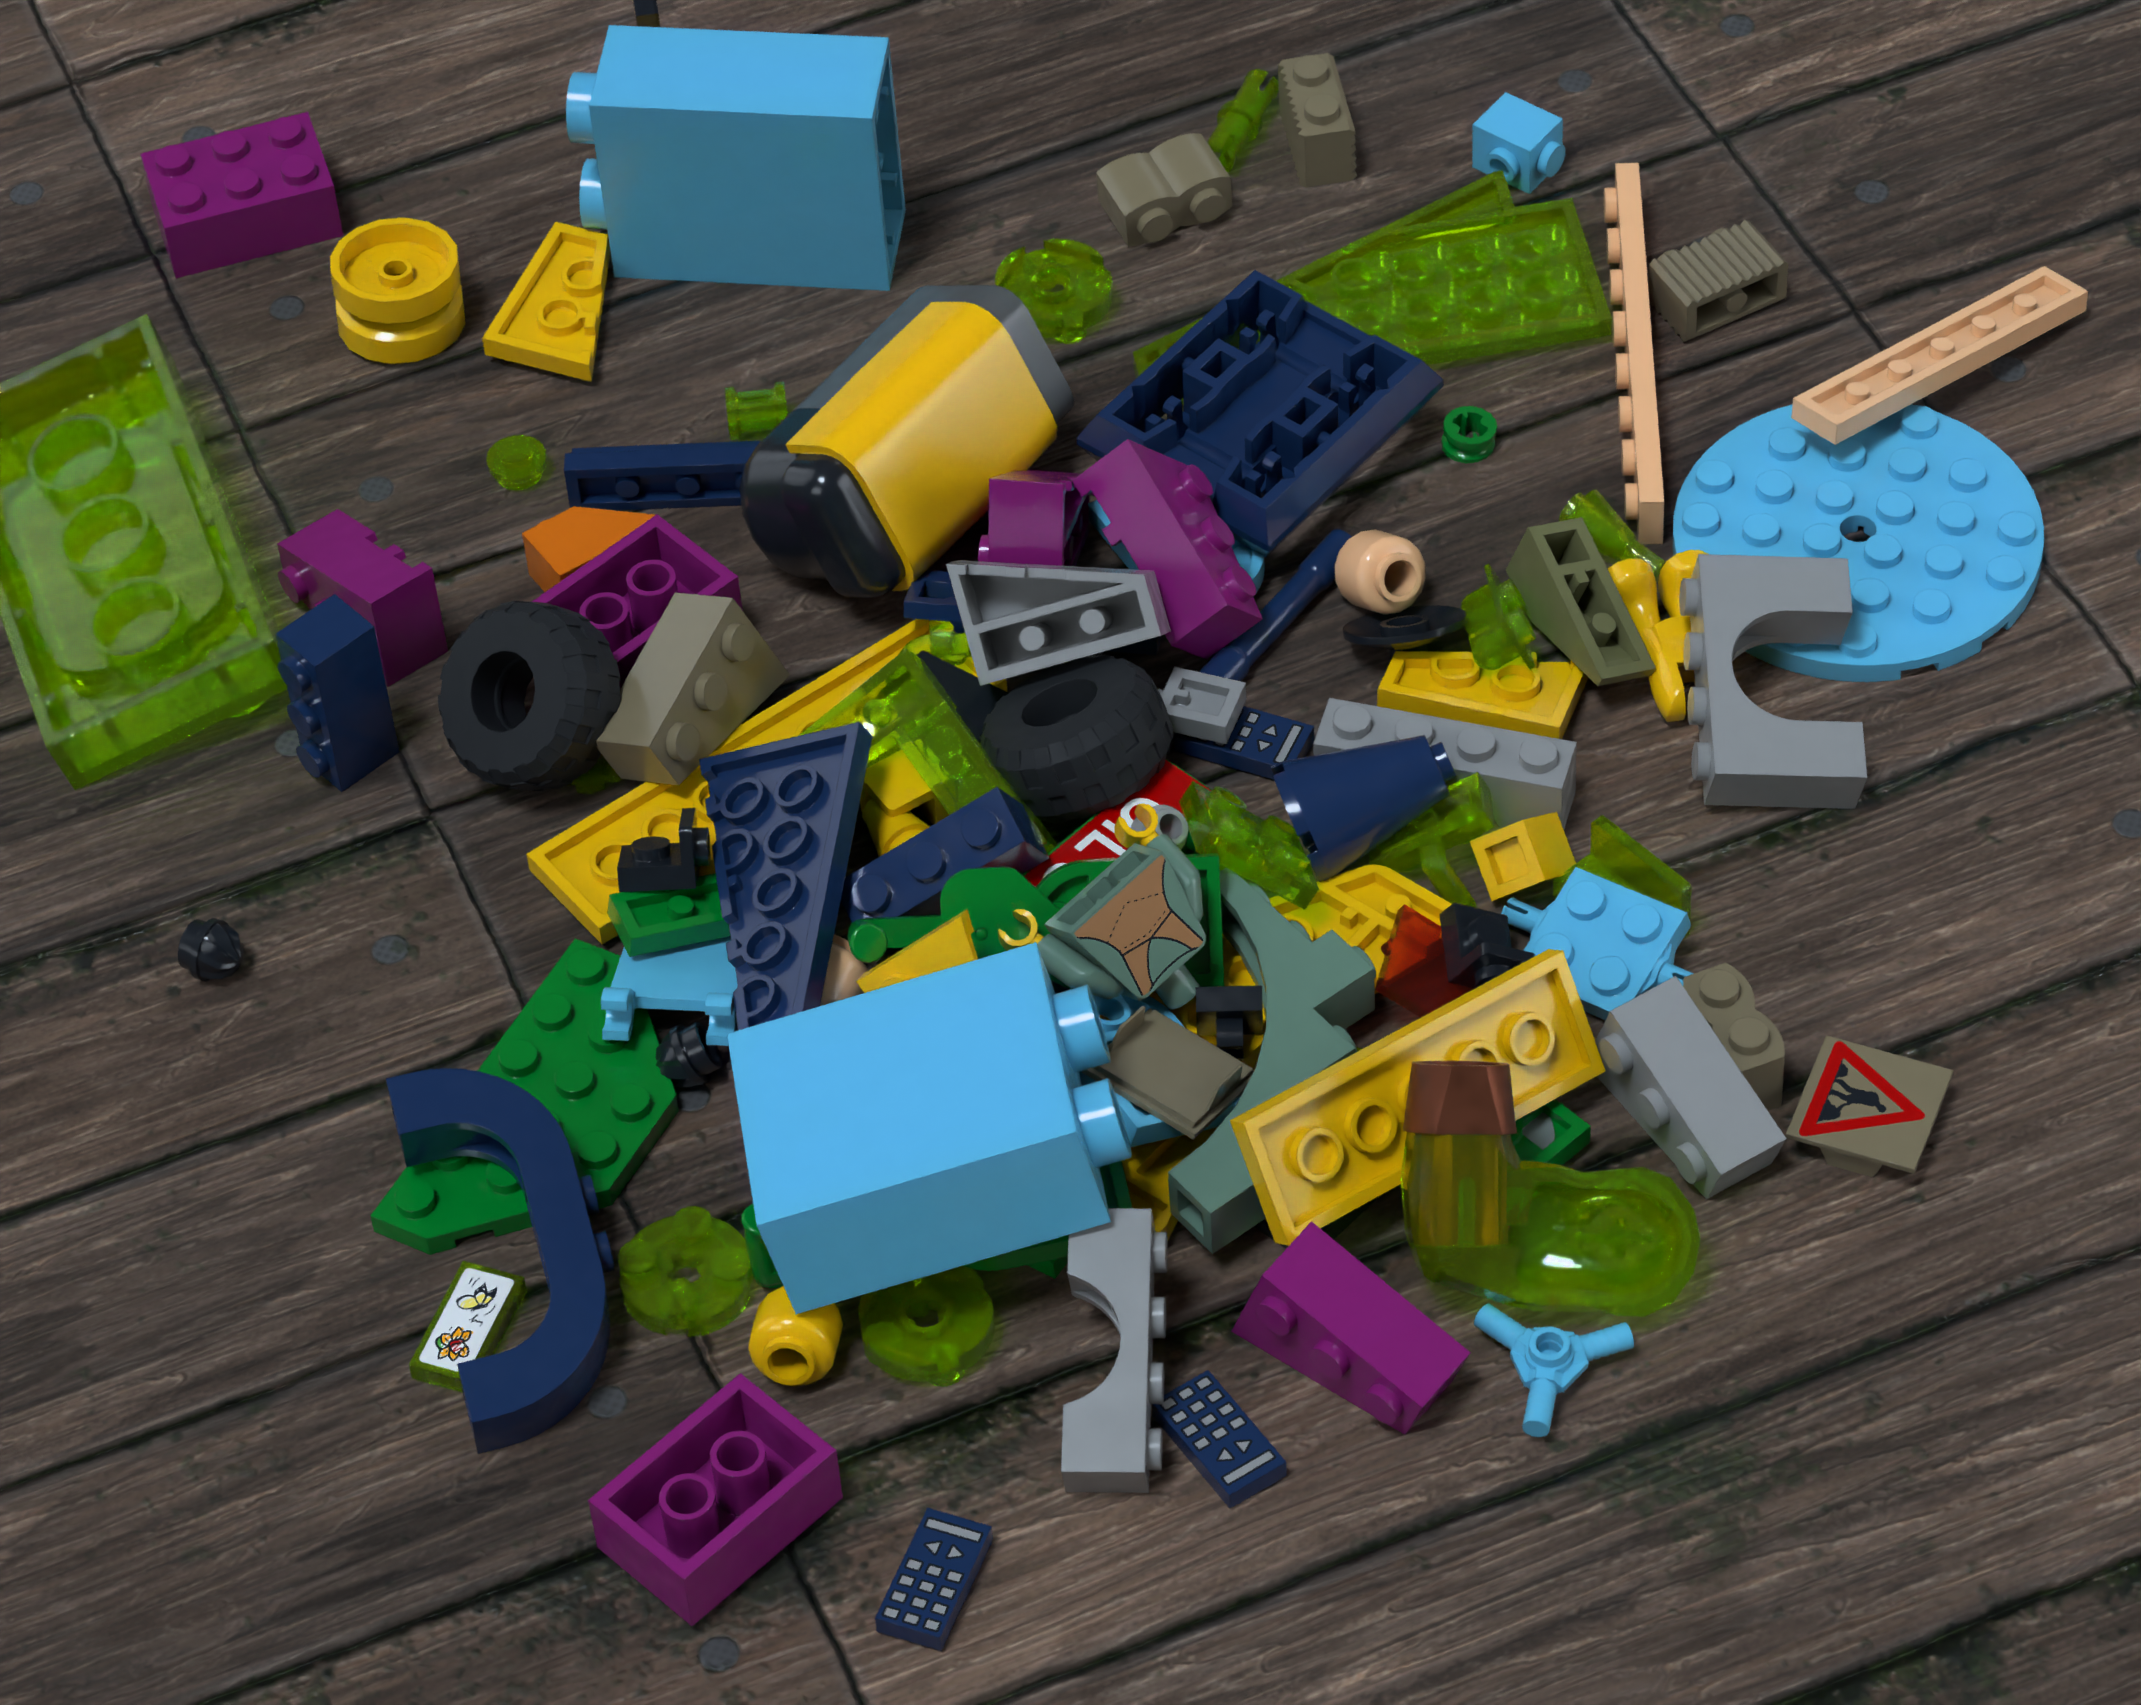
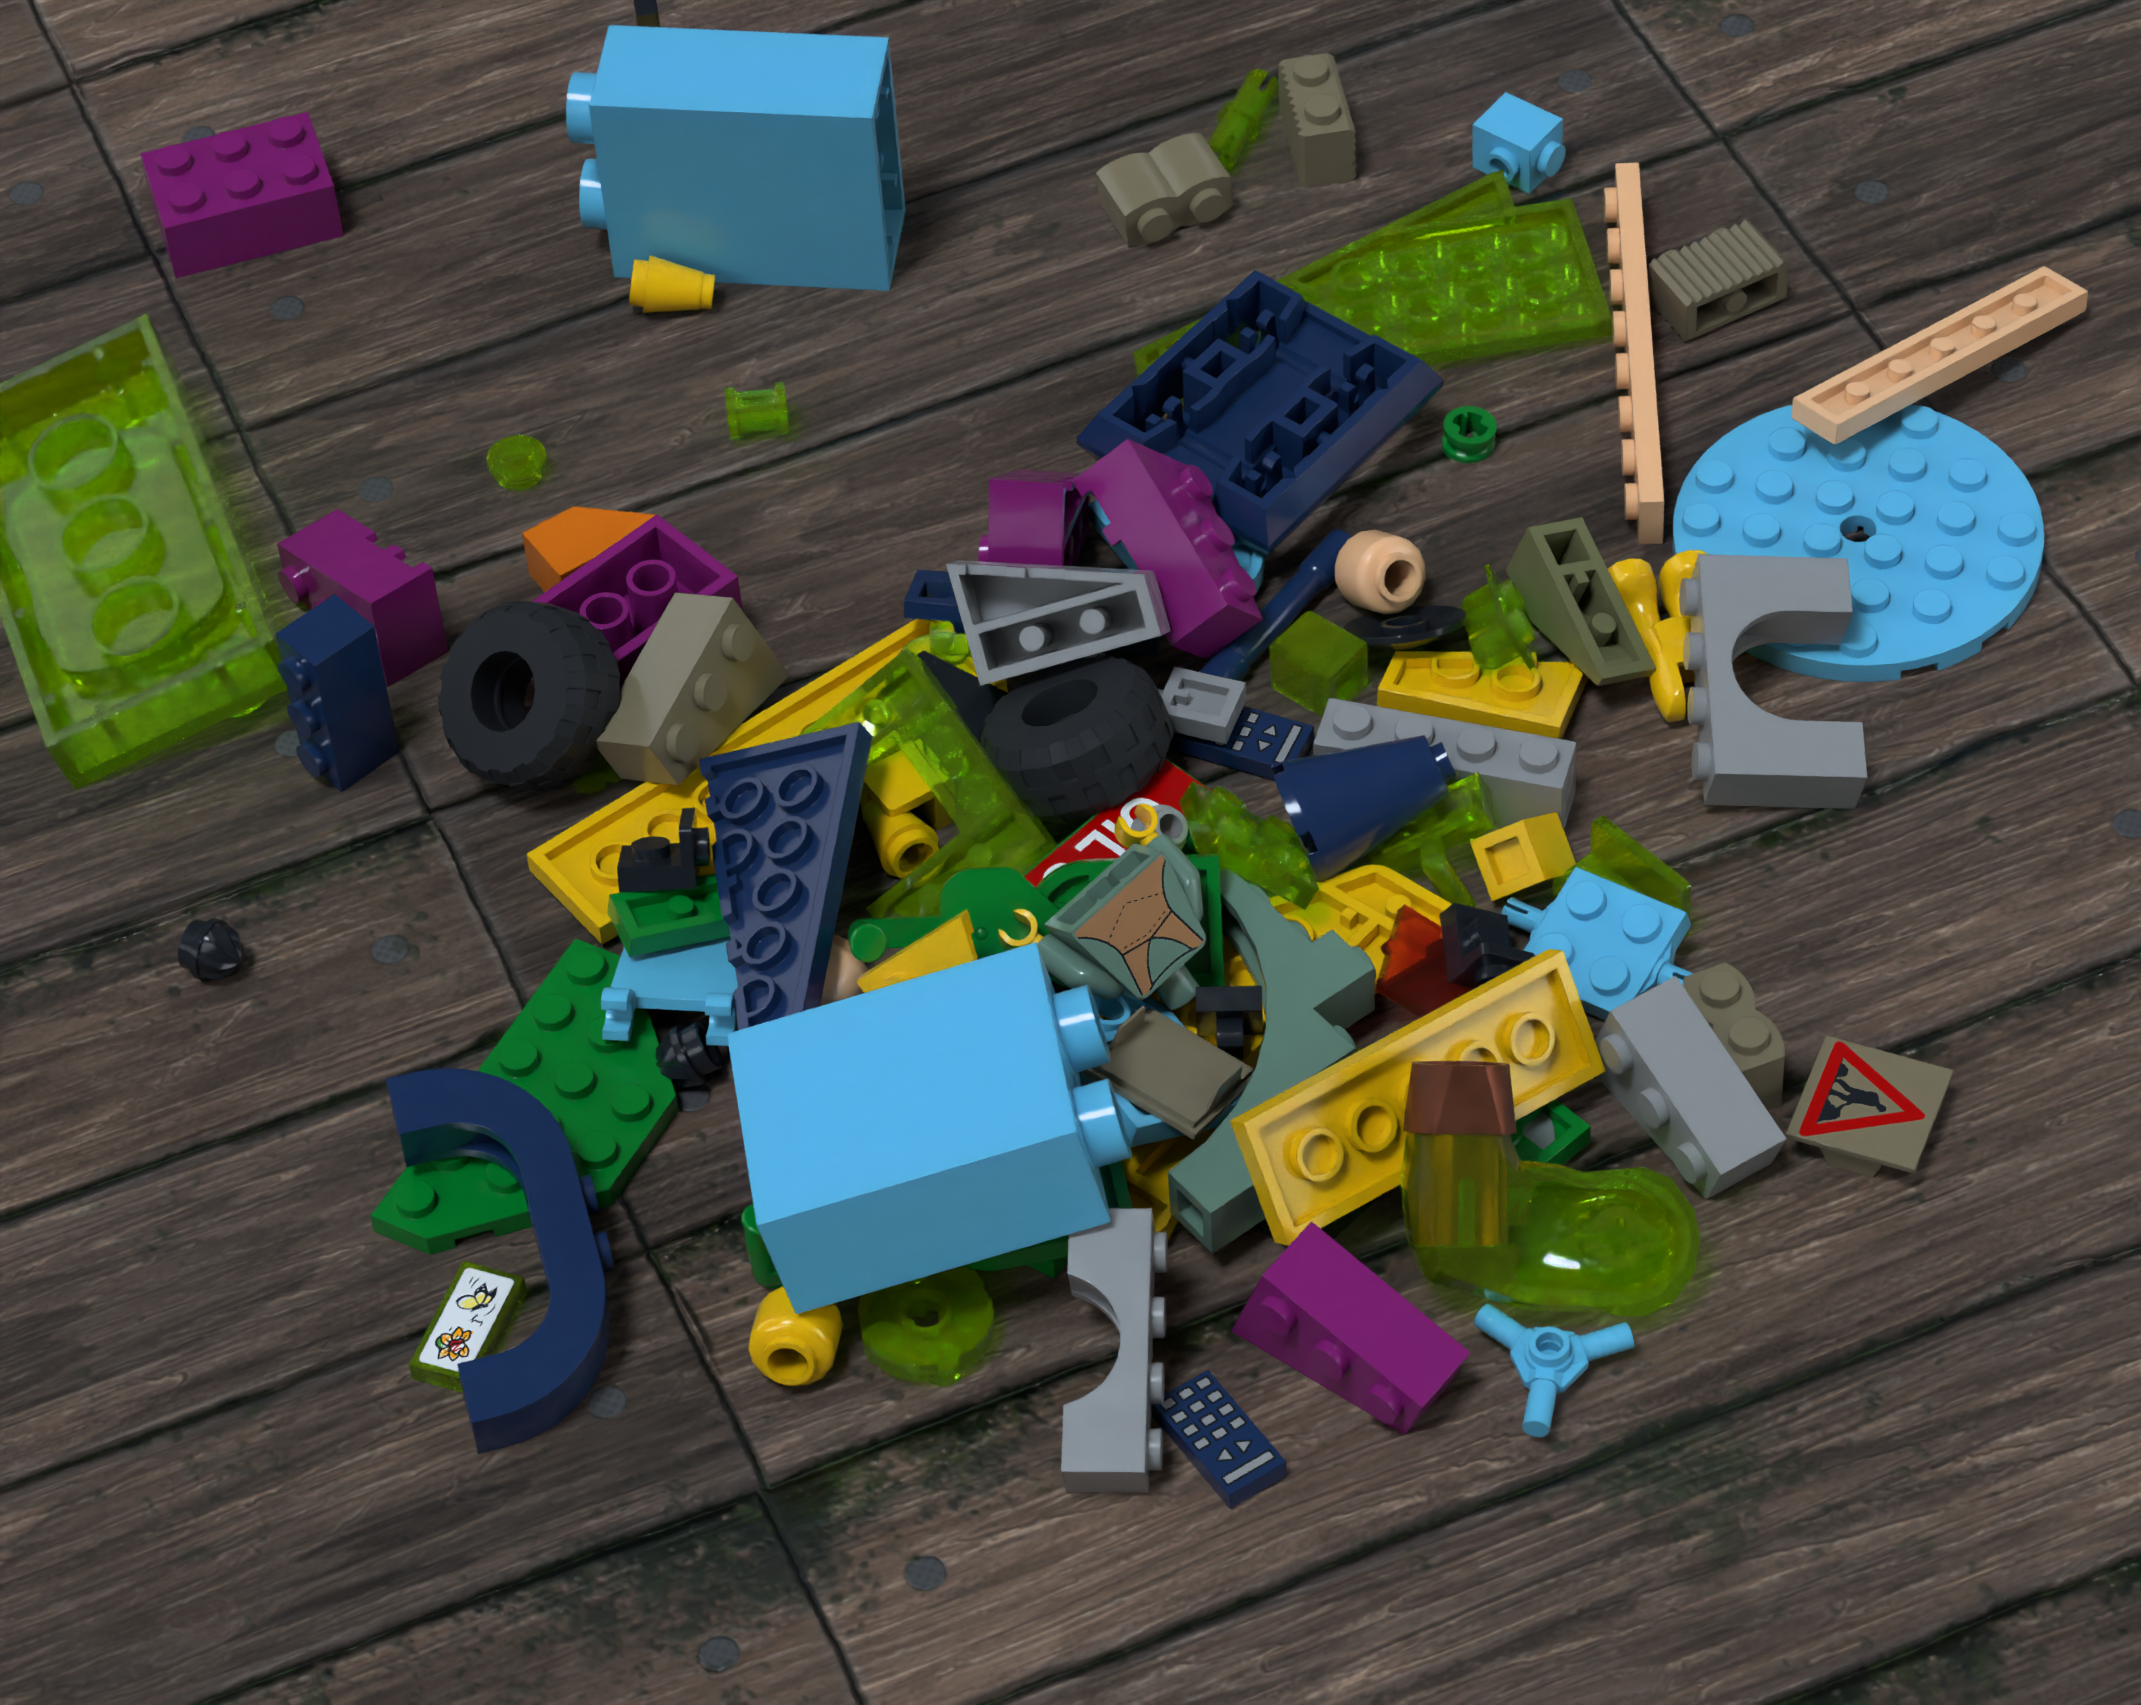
yellow wheel [330,217,465,364] -> none
yellow wing [482,222,610,382] -> none
dark blue fence [564,441,761,511] -> none
magenta brick [588,1373,843,1626] -> none
clear neon green plate [618,1206,754,1337] -> none
yellow piece [740,285,1074,598] -> none
dark blue brick [841,787,1050,955] -> none
dark blue tile [875,1507,993,1651] -> none
clear neon green plate [995,239,1113,344] -> none
clear neon green cone [1559,489,1665,578] -> none
none -> yellow cone [629,255,715,313]
none -> clear neon green panel [1269,611,1368,717]

